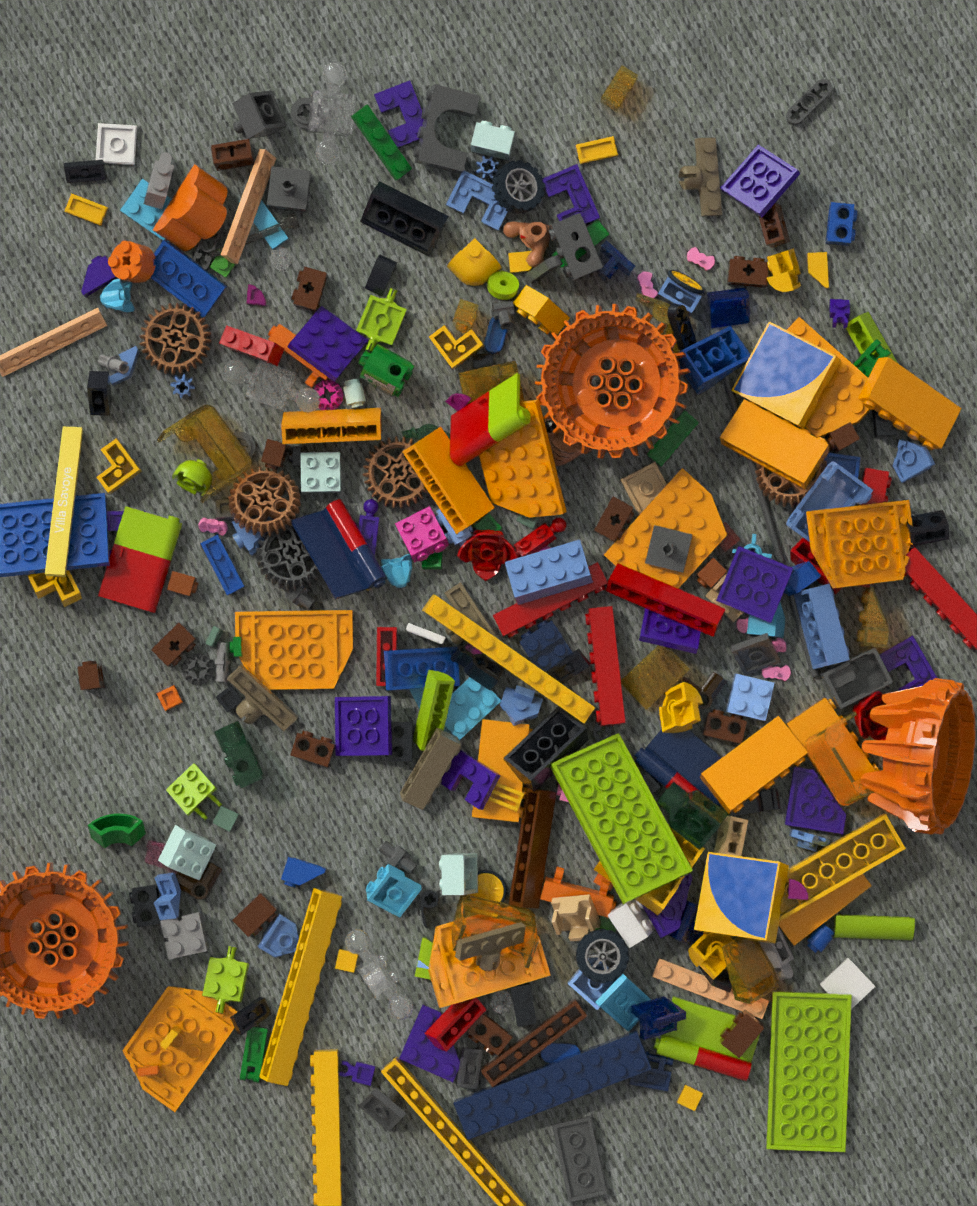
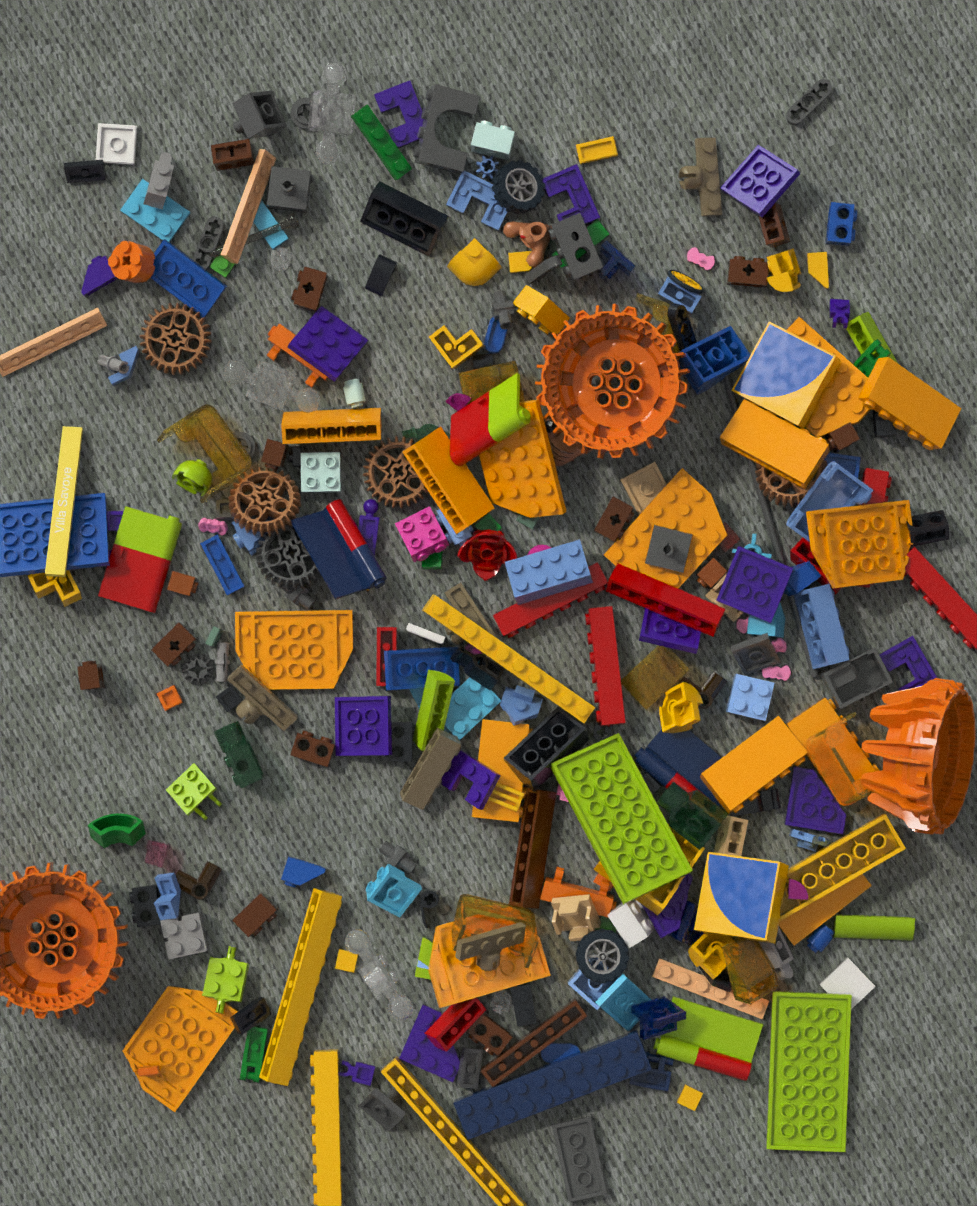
yellow tile [64,193,108,226] -> none
black brick [87,371,112,416] -> none
yellow brick [96,438,142,494] -> none
medium azure brick [100,279,135,312] -> none
orange brick [153,164,228,251] -> none
light aqua brick [158,825,216,880] -> none
yellow tile [160,1026,182,1050] -> none
medium blue gear [170,373,195,398] -> none
sand green tile [213,805,239,832] -> none
brick [219,325,285,367] -> none
green plate [230,637,243,657] -> none
magenta tile [246,284,266,306] -> none
medium blue plate [258,913,299,957] -> none
dark pink gear [312,380,343,410] -> none
lime plate [356,288,407,352] -> none
green cylinder [358,344,414,397] -> none
medium azure brick [381,554,412,588] -> none
light aqua brick [439,853,478,895] -> none
clear yellow brick [453,299,479,333] -> none
yellow wheel [467,870,507,911] -> none
lime piece [487,271,519,300] -> none
red plate [513,517,567,558] -> none
dark blue plate [519,620,572,672] -> none
black plate [547,648,590,684] -> none
clear yellow brick [600,65,638,112] -> none
bright pink piece [637,271,658,300] -> none
green tile [646,410,699,467] -> none
reddish brown brick [702,709,747,744] -> none
clear blue bracket [707,288,750,328] -> none
reddish brown brick [720,1010,764,1058] -> none
red brick [852,691,889,740] -> none
clear yellow slope [856,587,889,649] -> none
medium blue plate [893,439,935,483] -> none

